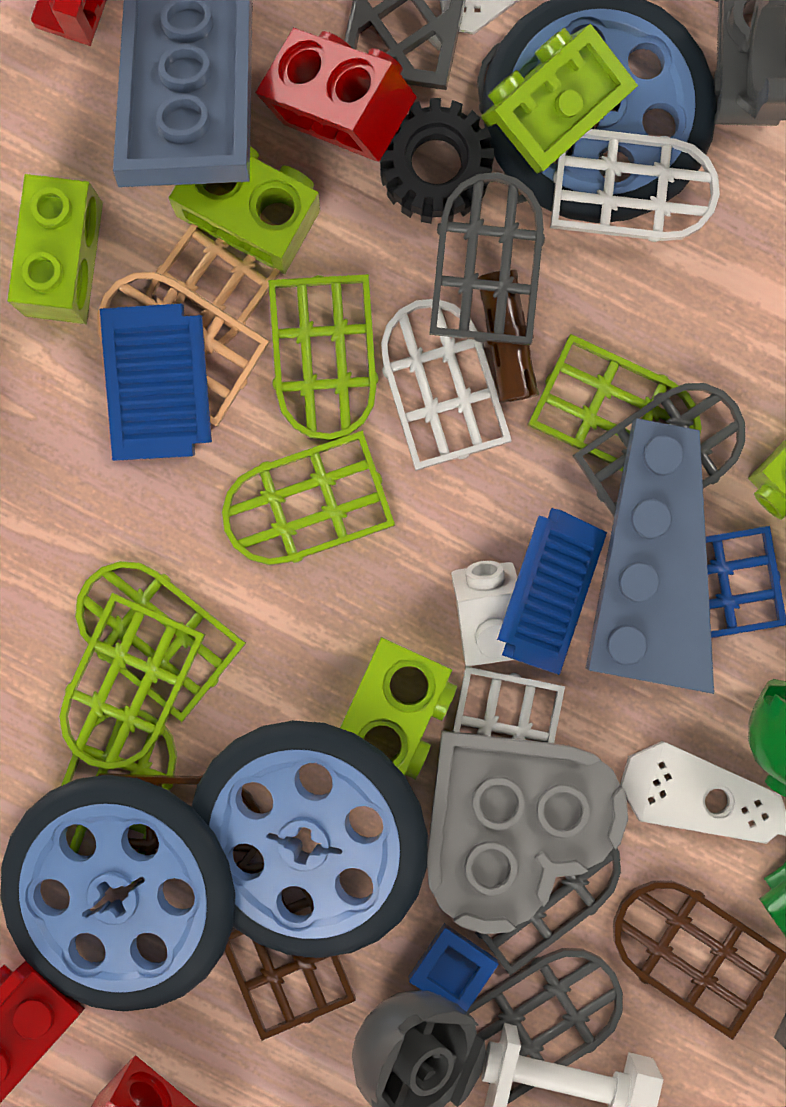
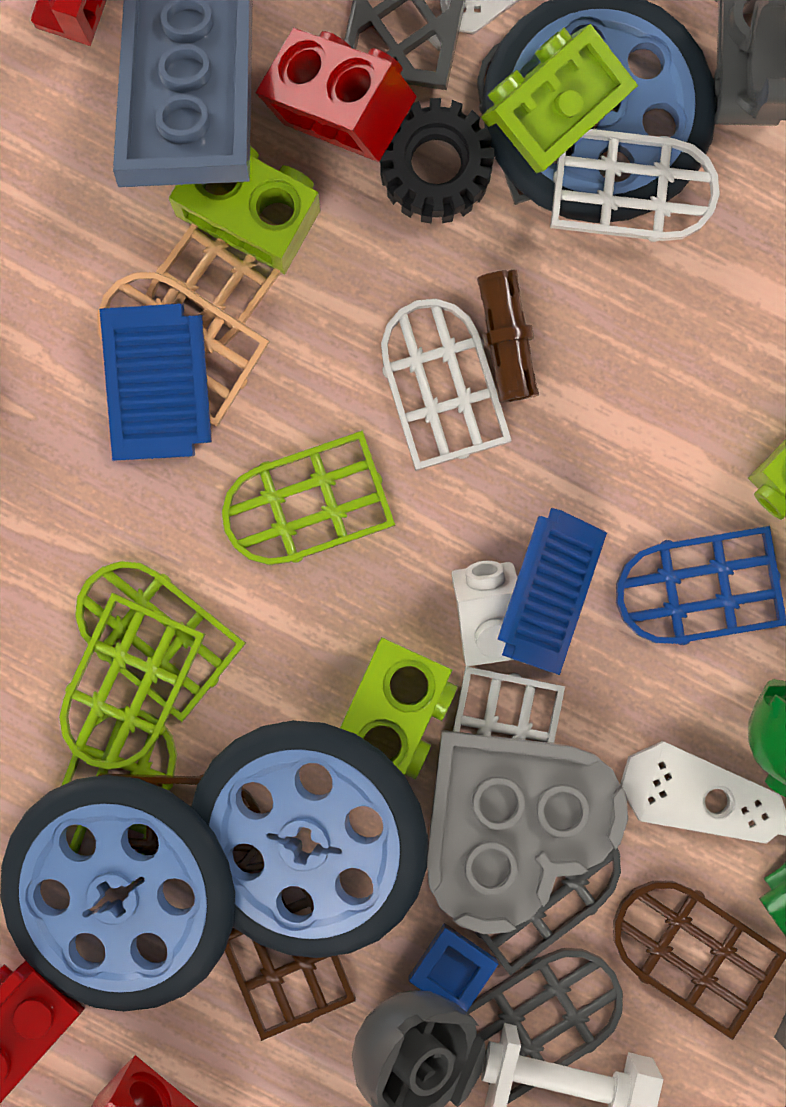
lime brick [7,174,103,324] -> none
lime window [268,274,379,441] -> none
dark grey window [429,172,545,345] -> none
lime window [528,334,702,472] -> none
dark grey window [572,383,745,517] -> none
sand blue wing [586,418,714,694] -> none

